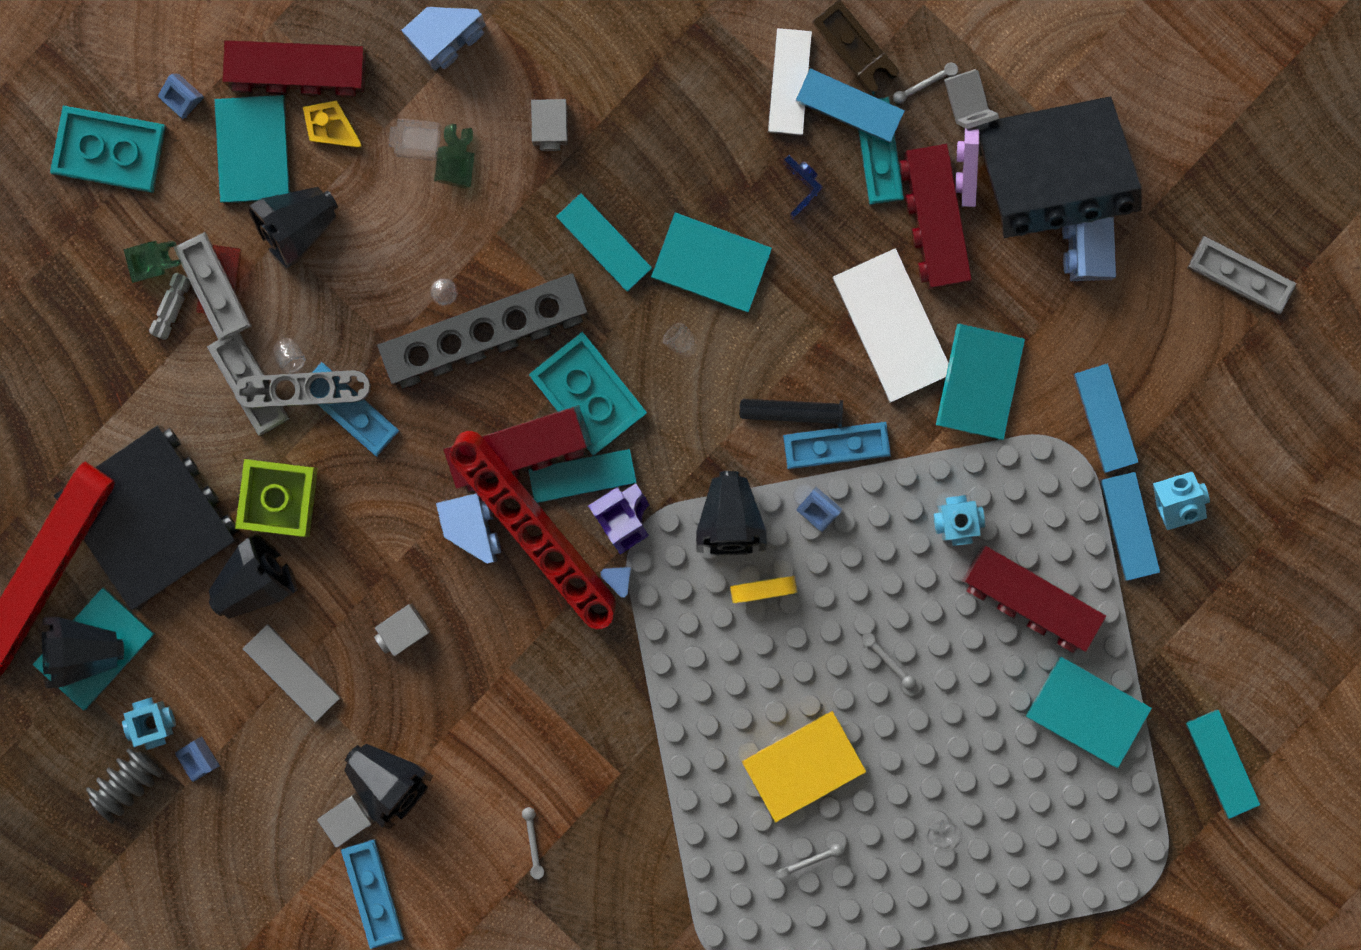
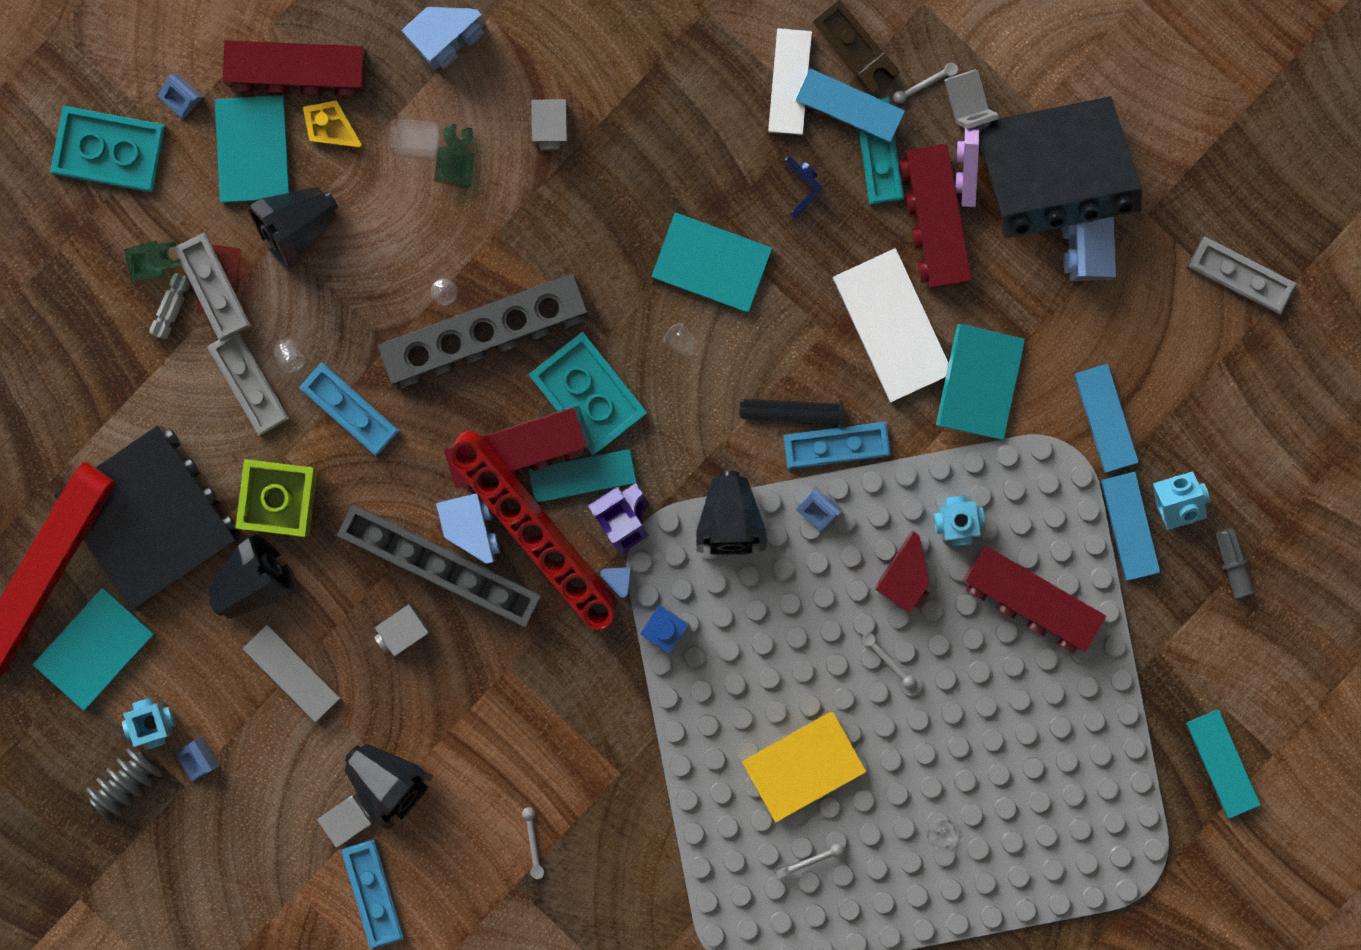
black cone [41,617,124,688] -> none
light grey beam [234,370,371,408] -> none
teal tile [556,193,652,292] -> none
yellow beam [730,576,798,603] -> none
teal tile [1026,656,1152,768] -> none
none -> dark grey brick [337,504,542,627]
none -> blue brick [640,604,689,653]
none -> dark red slope [874,531,930,613]
none -> dark grey axle [1215,528,1255,599]

